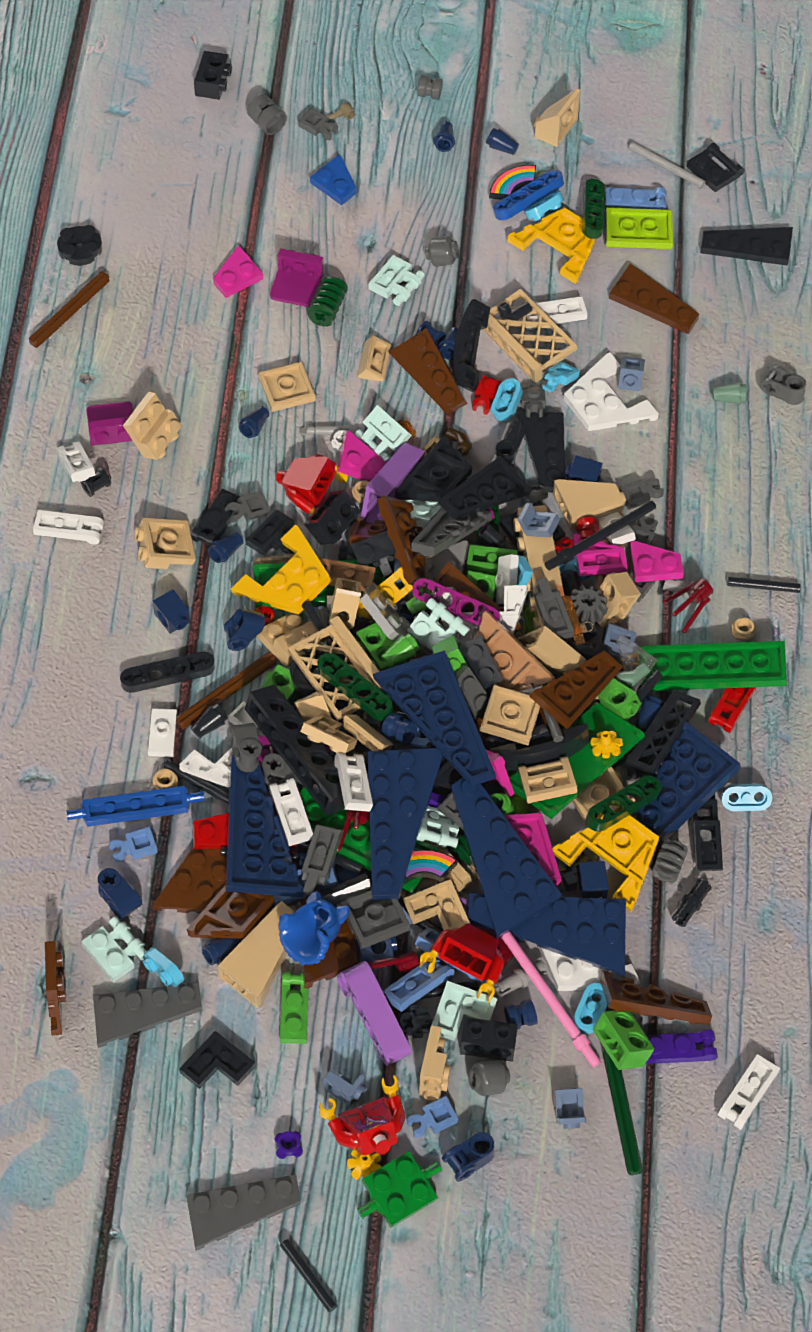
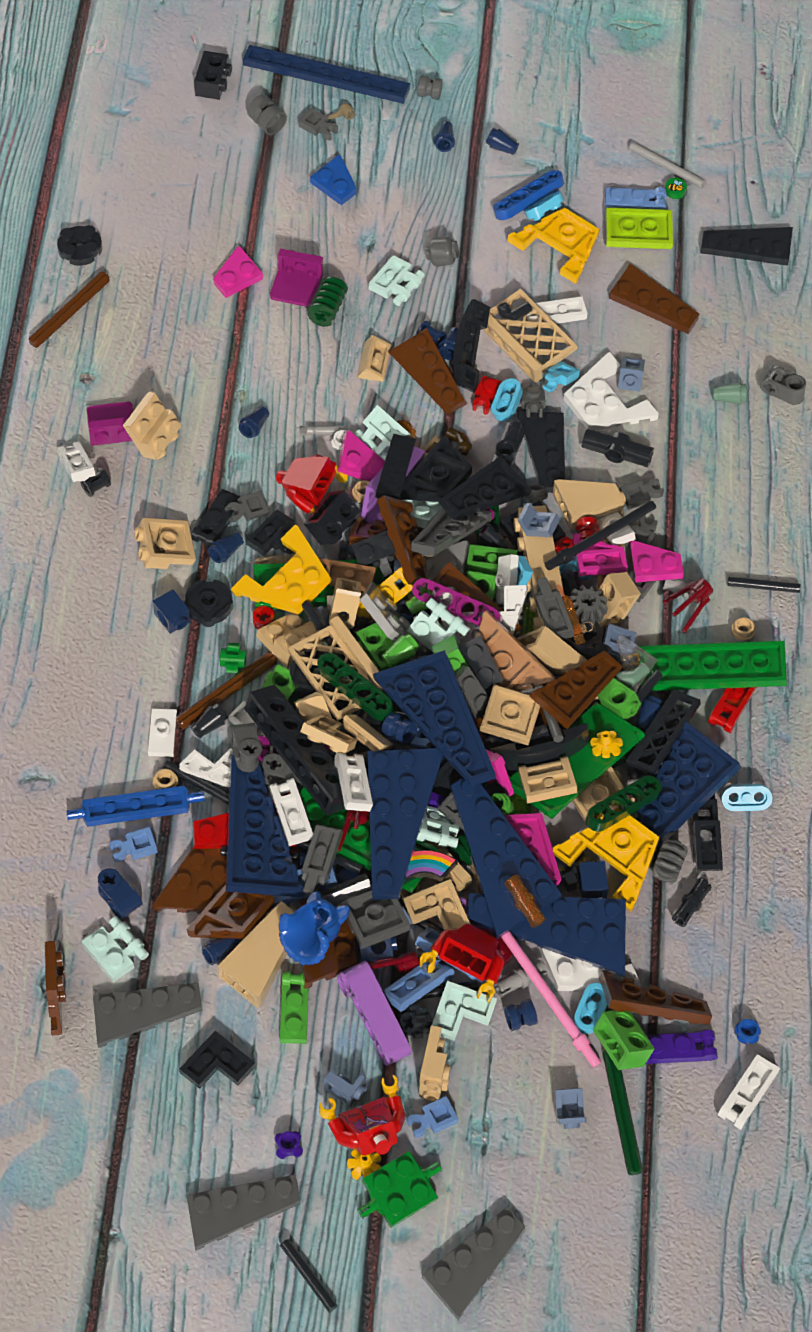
white plate [33,510,104,544] -> none
black beam [120,652,215,693] -> none
medium azure plate [143,947,184,987] -> none
dark blue piece [224,609,265,651] -> none
tan plate [258,361,316,412] -> none
dark blue piece [441,1132,494,1182] -> none
black brick [460,1017,518,1062] -> none
dark grey head [468,1059,510,1096] -> none
tile [489,165,536,200] -> none
tan slope [534,89,581,147] -> none
dark blue brick [565,455,603,482] -> none
dark green beam [582,179,605,239] -> none
black plate [686,142,745,192] -> none
none -> black plate [184,580,233,627]
none -> green gear [220,643,246,674]
none -> dark blue plate [243,45,410,104]
none -> black tile [375,434,416,499]
none -> dark grey wing [422,1206,526,1320]
none -> clear orange pin [504,875,546,928]
none -> black piece [581,428,654,468]
none -> green tile [665,178,687,199]
none -> blue plate [735,1019,761,1044]

